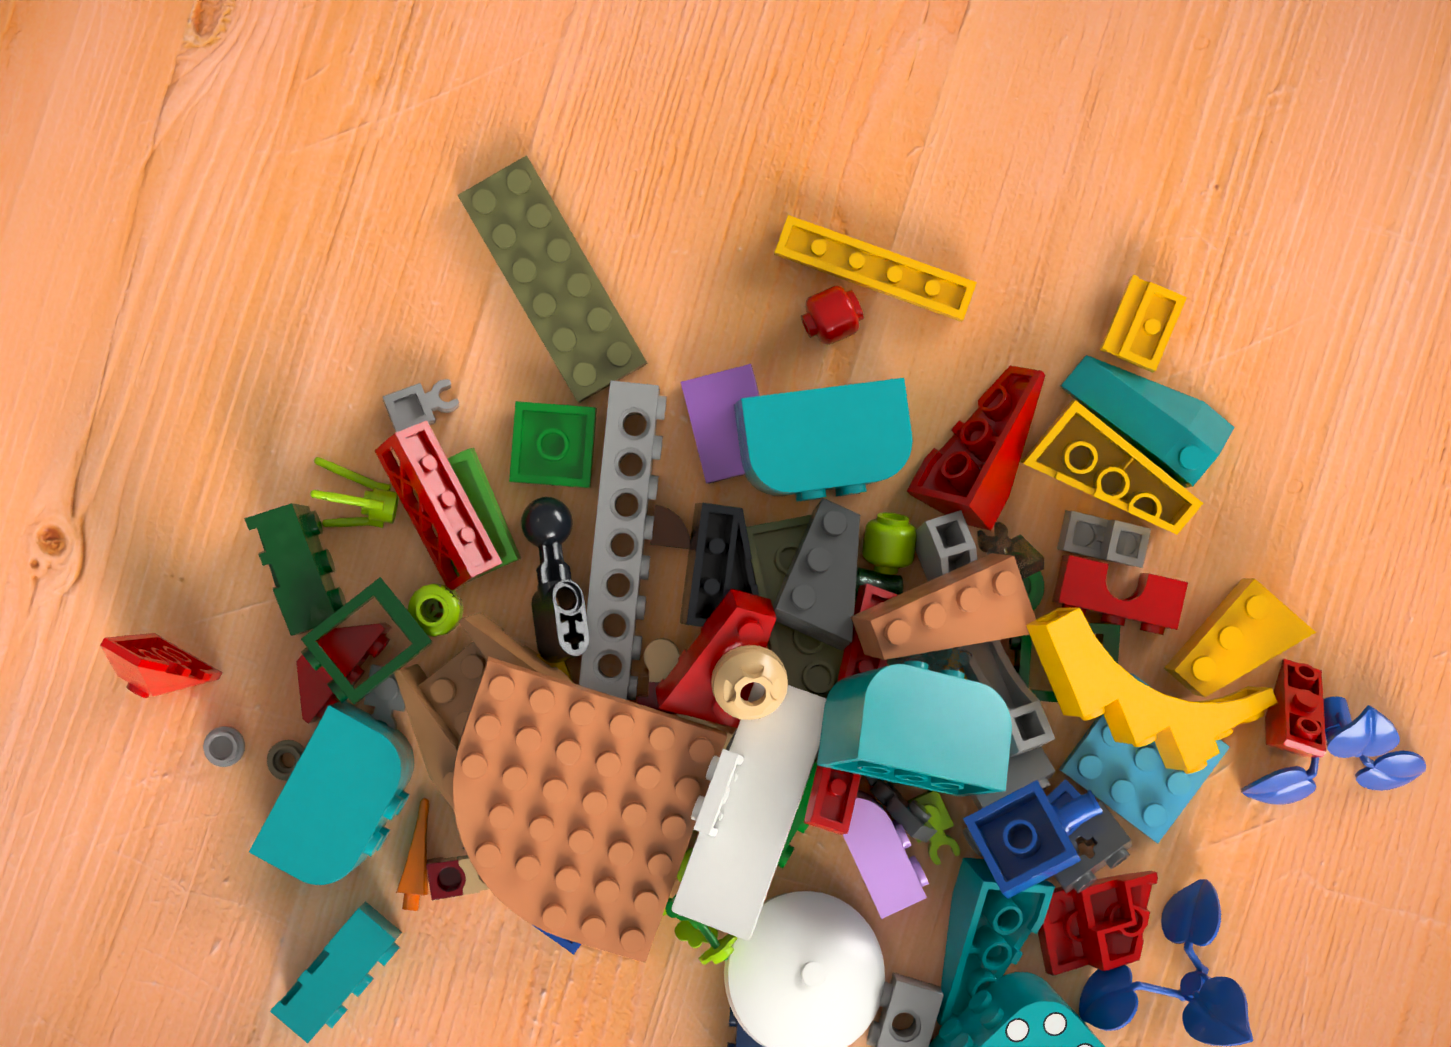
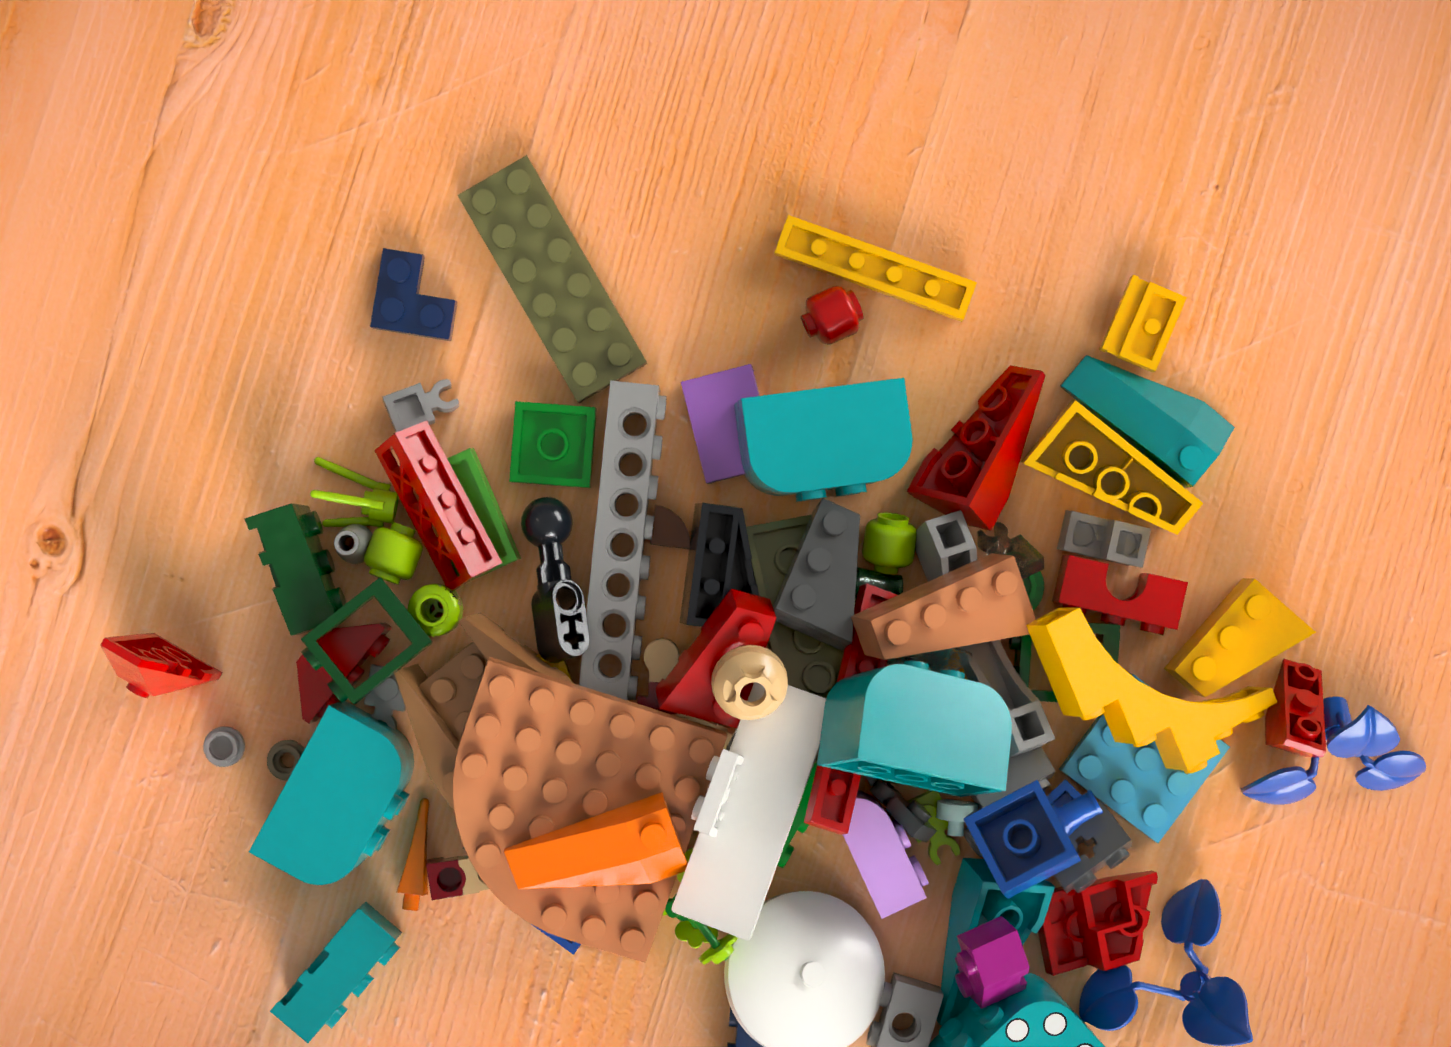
none -> light grey cone [334,524,373,564]
none -> lime head [364,522,423,585]
none -> dark blue plate [370,248,458,341]
none -> orange wedge [504,792,688,889]
none -> light aqua tile [936,799,978,837]
none -> magenta brick [955,916,1030,1009]

